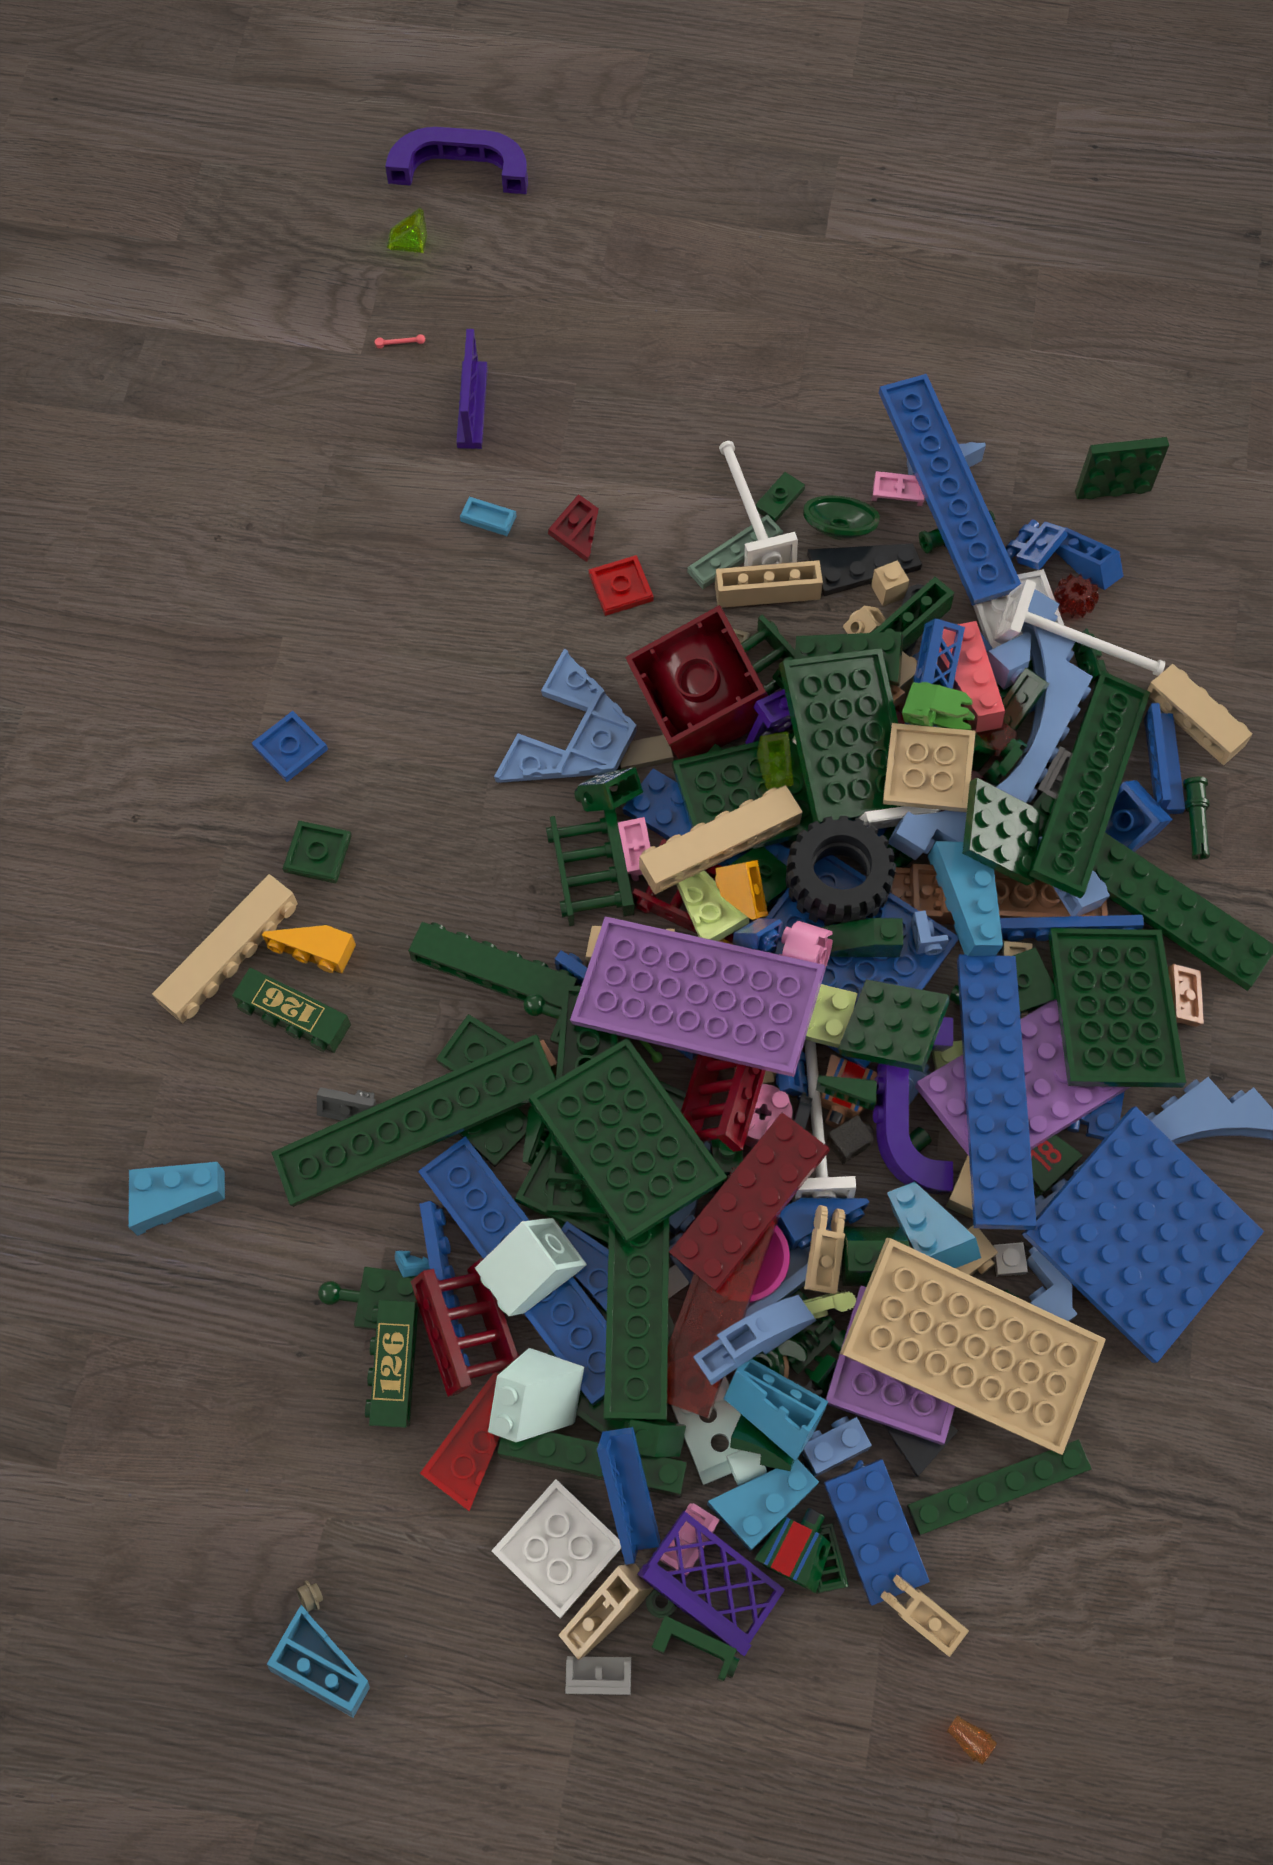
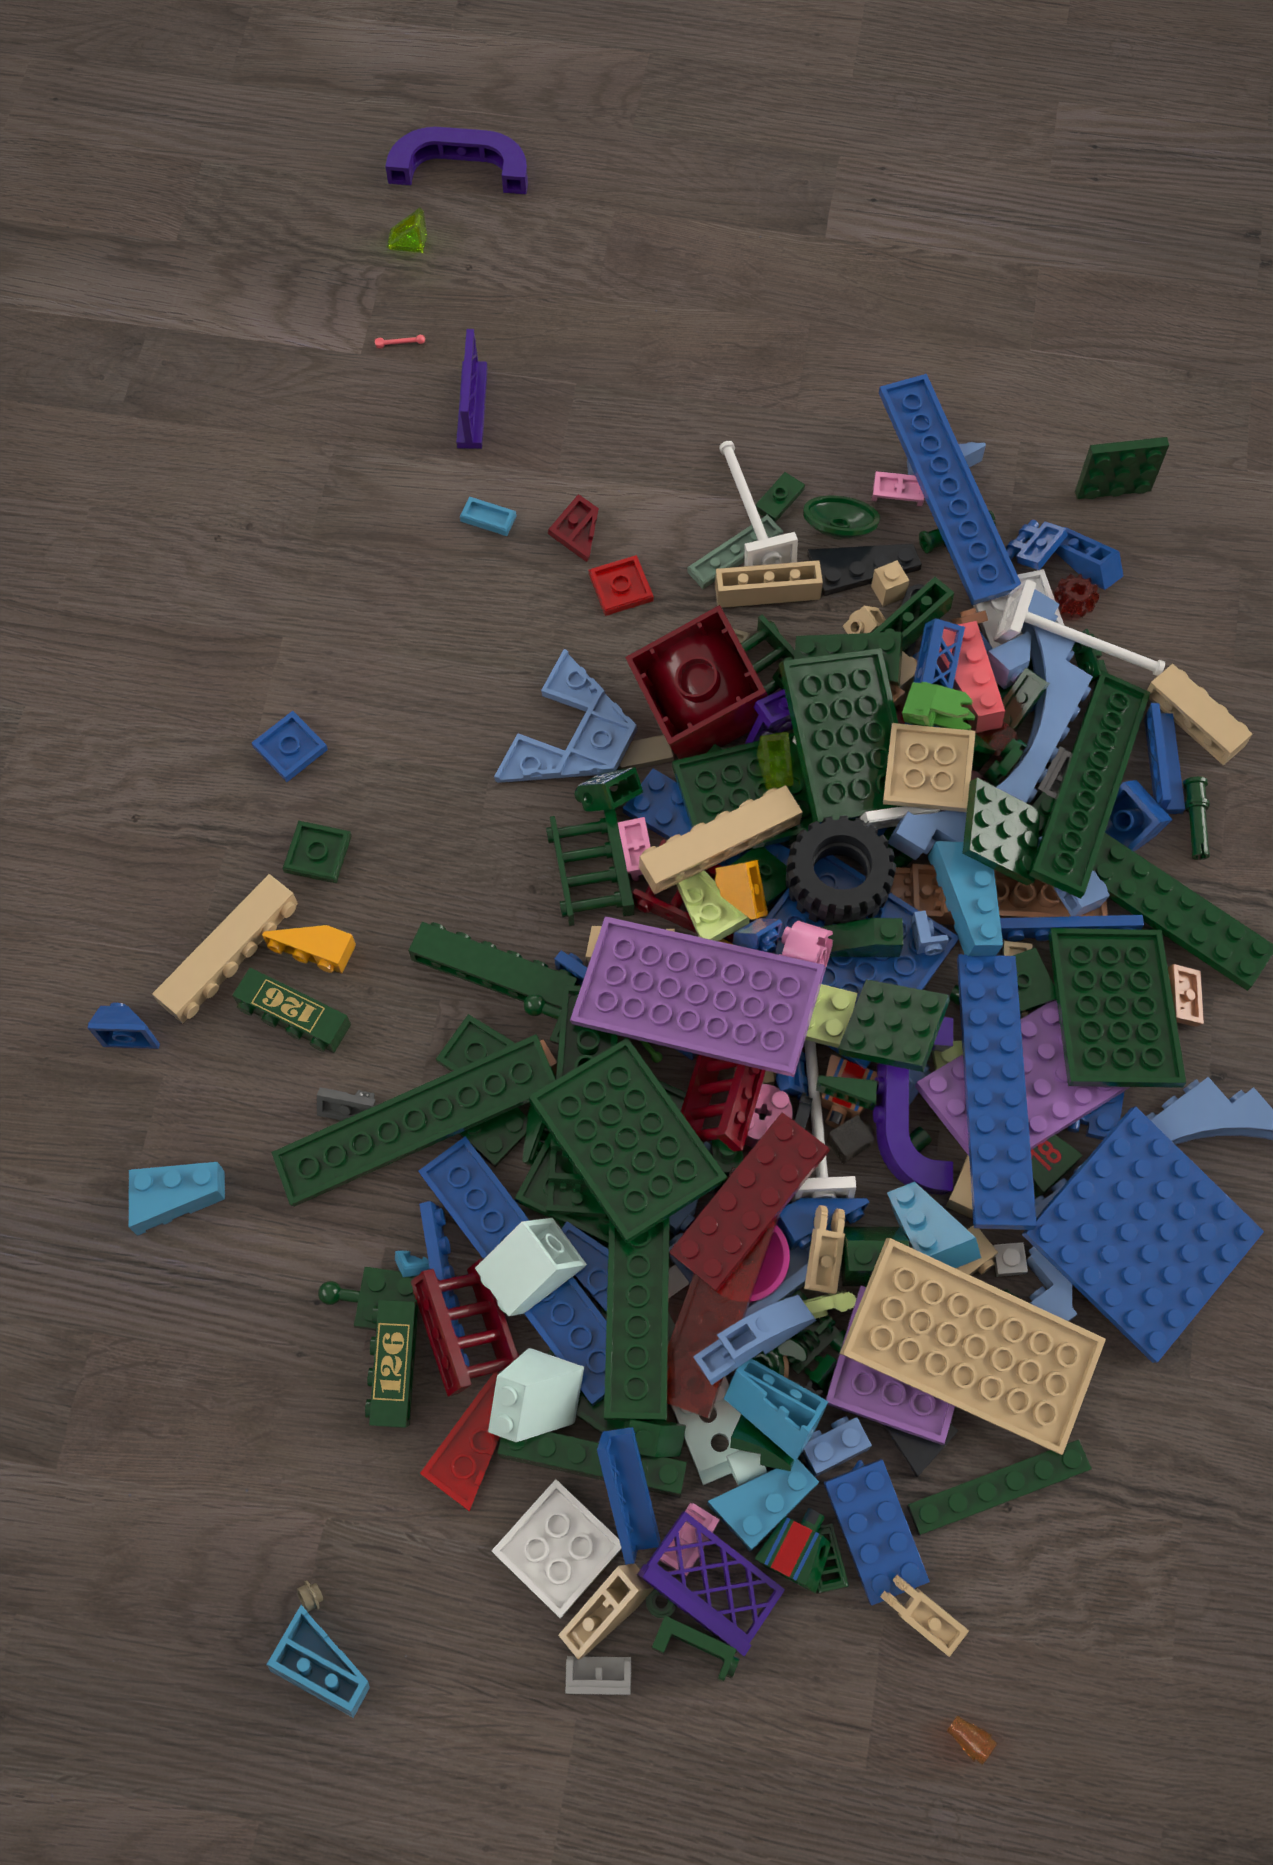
none -> blue slope [88,1003,160,1049]
none -> nougat plate [951,608,988,625]

